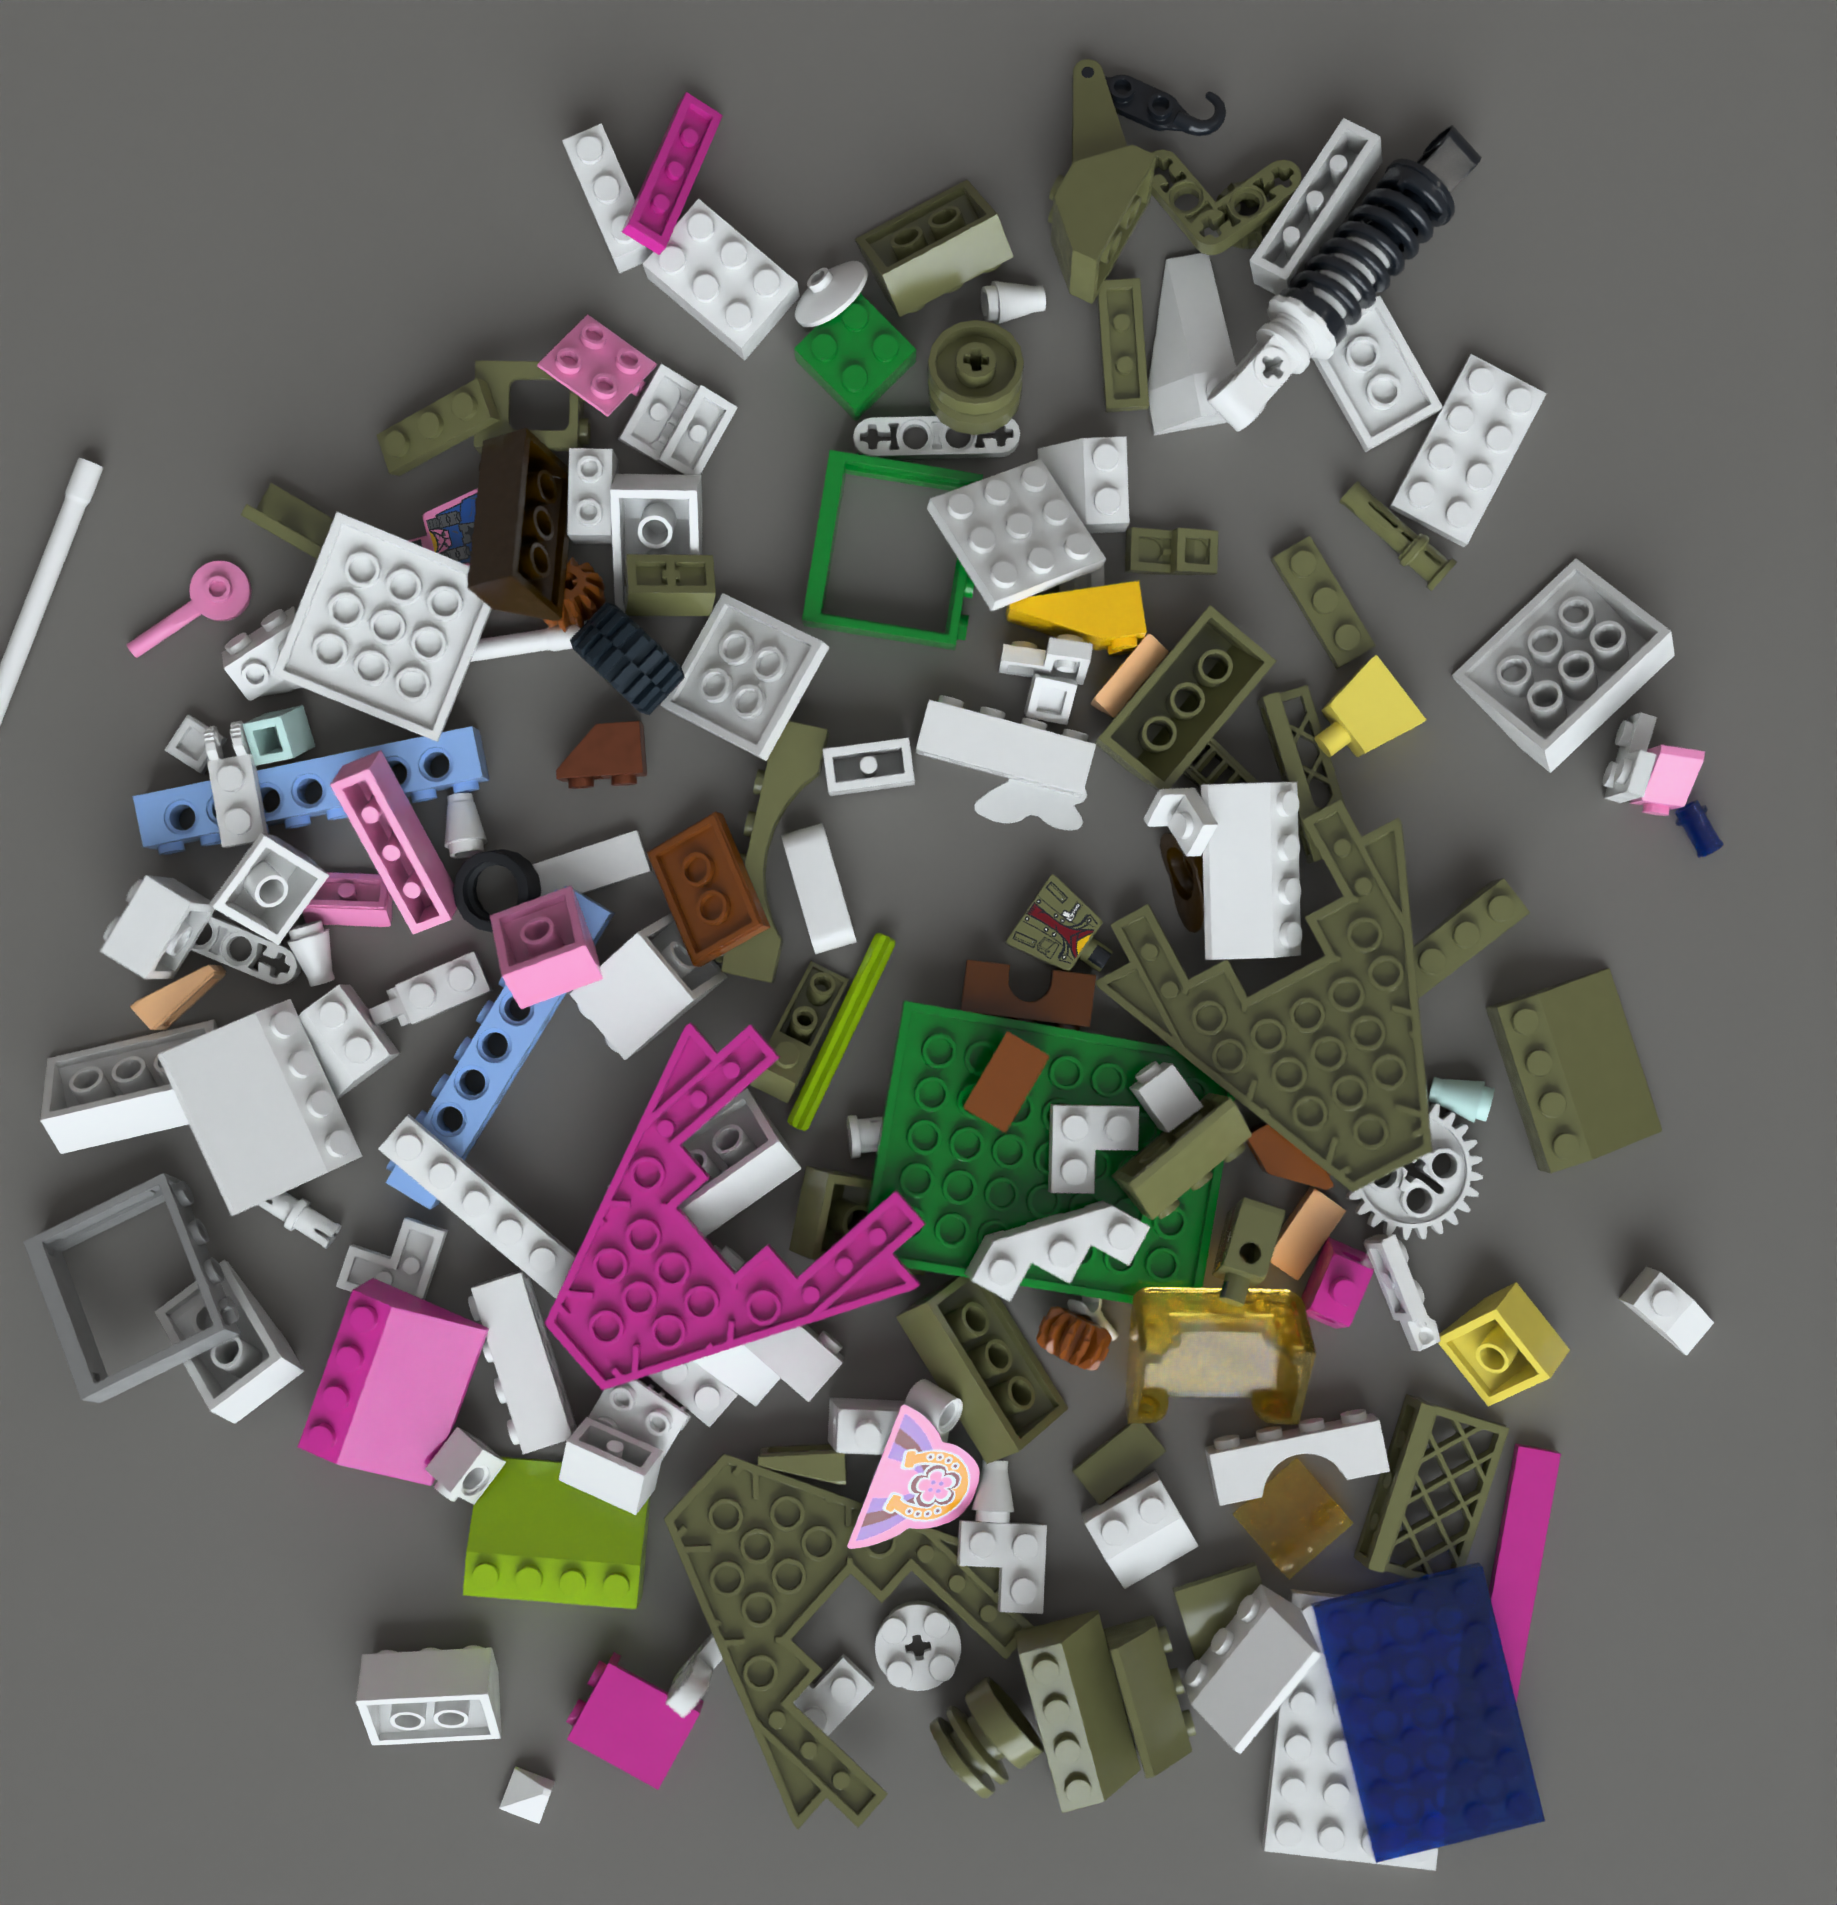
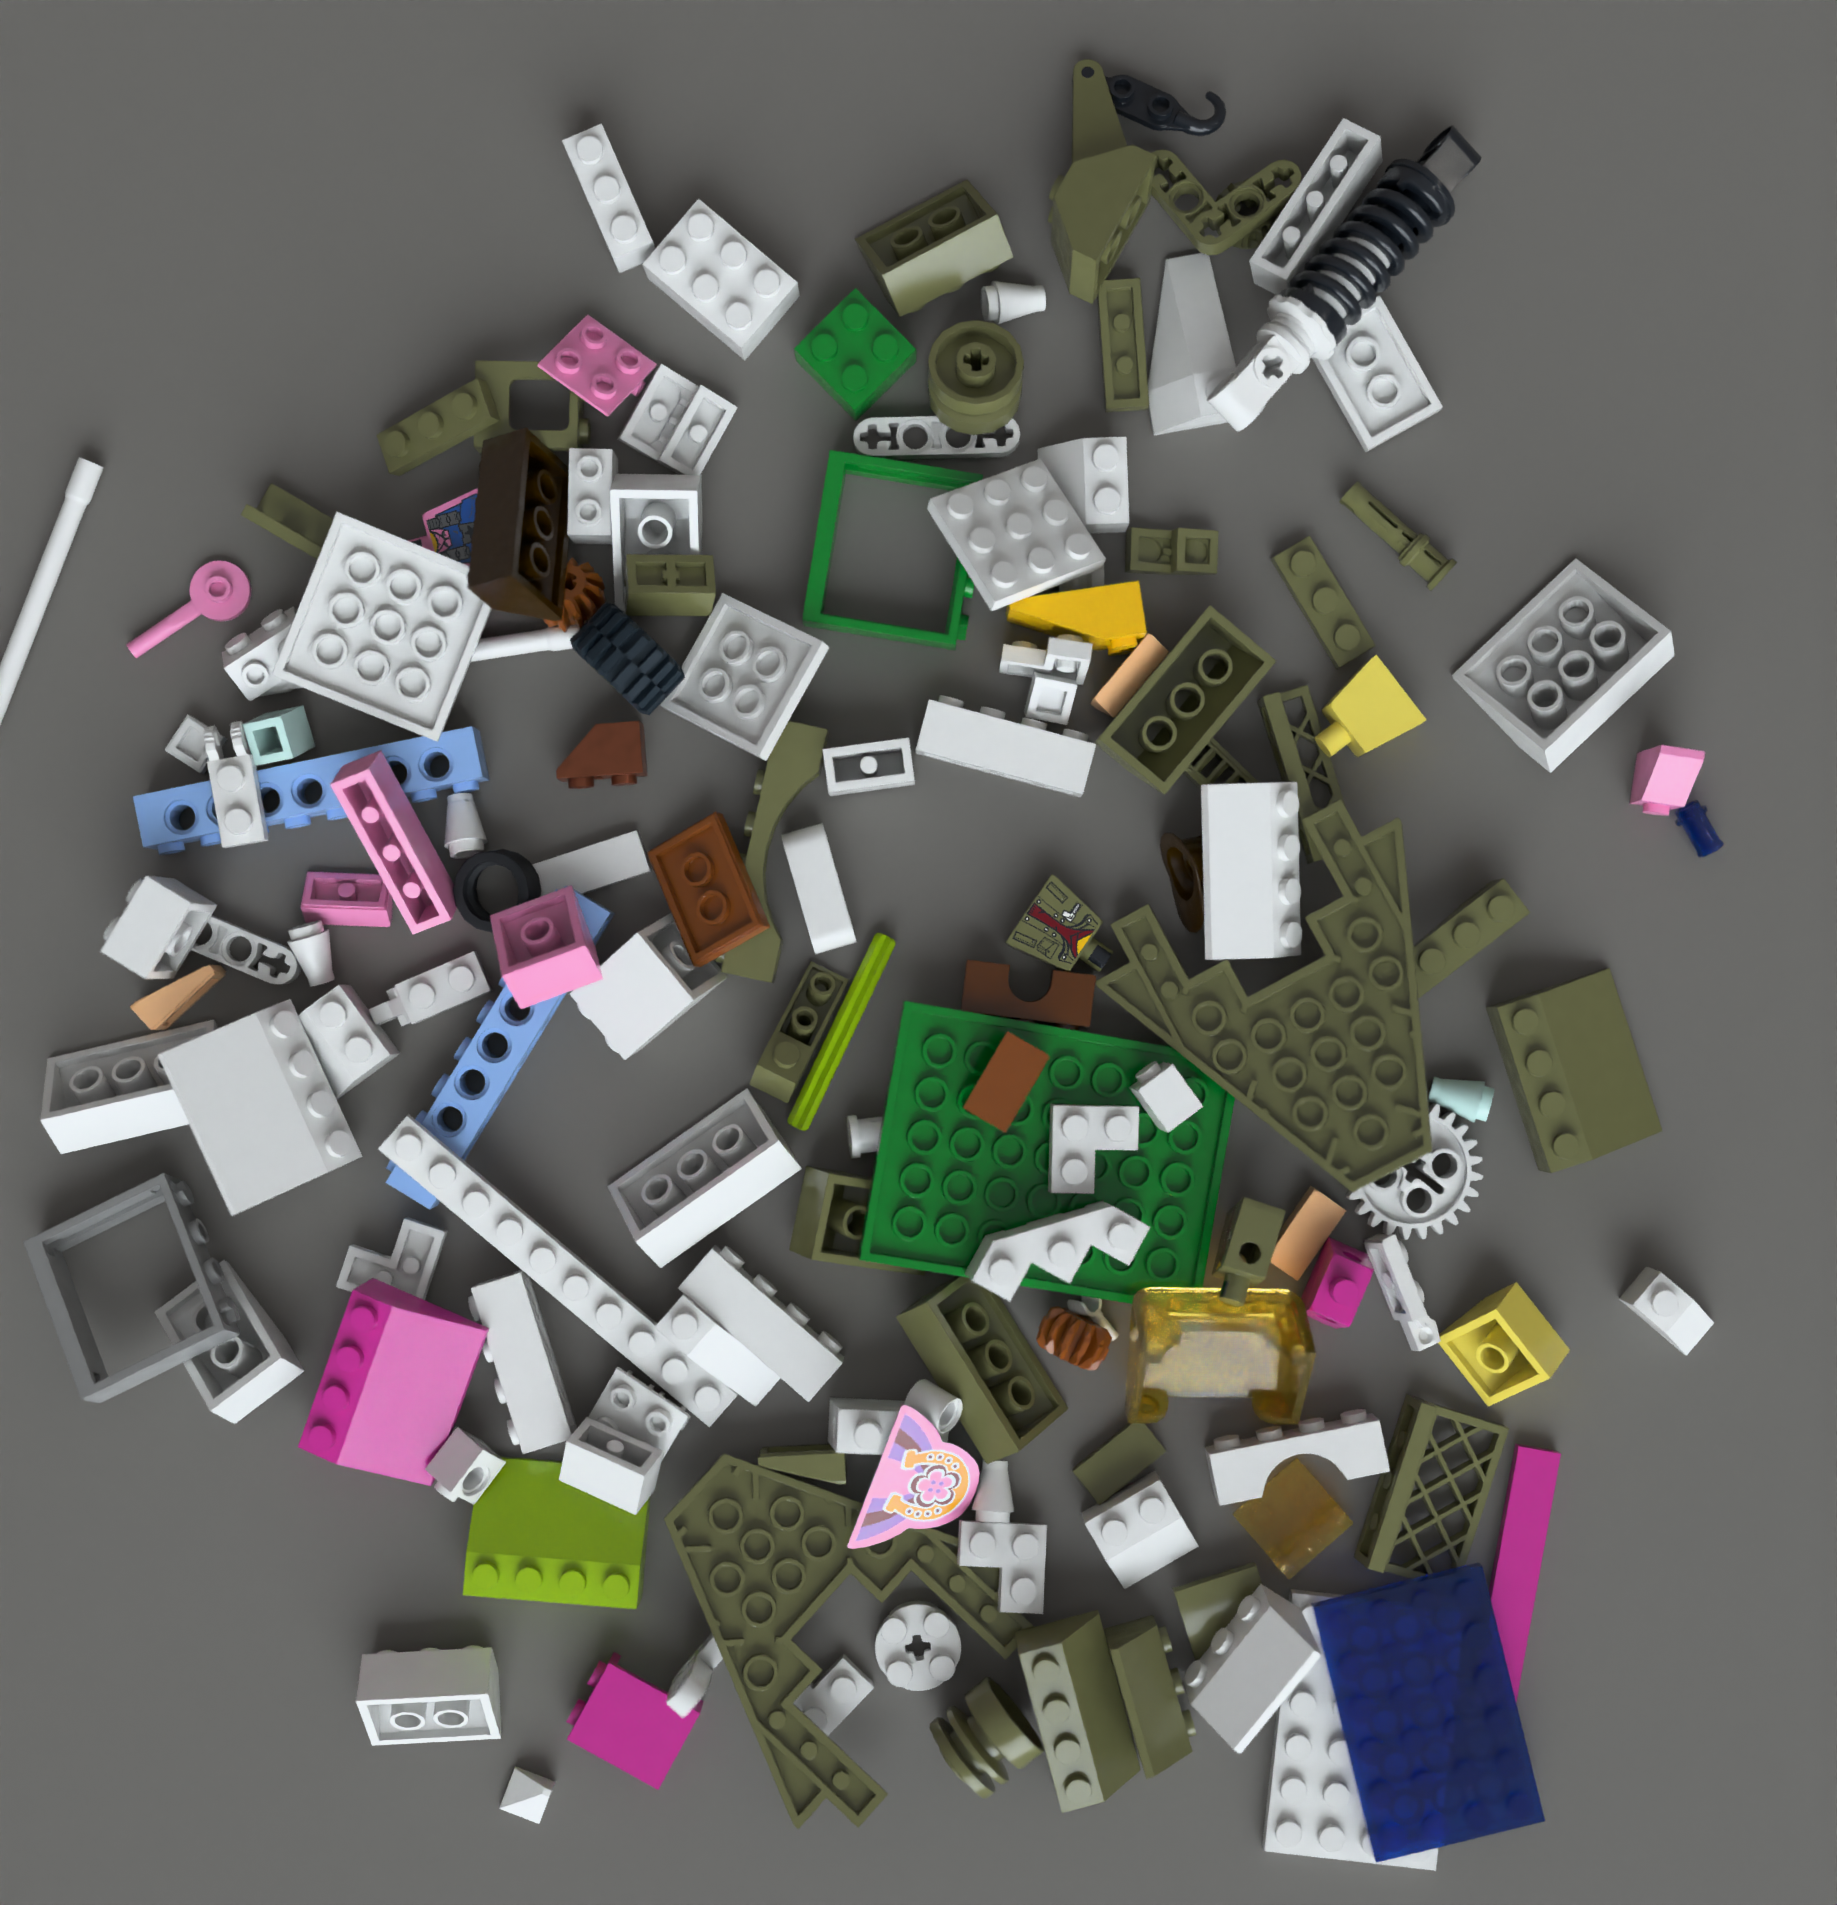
white slope [209,833,329,945] -> none
white pin [256,1192,341,1249] -> none
dark pink wing [544,1022,926,1390] -> none
dark pink plate [622,92,723,255] -> none
white dish [795,261,868,327] -> none
white sticker [974,779,1087,830] -> none
olive slope [1111,1093,1252,1220] -> none
white bracket [1144,788,1218,856] -> none
dark orange slope [1245,1121,1334,1190] -> none
white plate [1389,354,1547,547] -> none
white plate [1602,712,1657,803] -> none

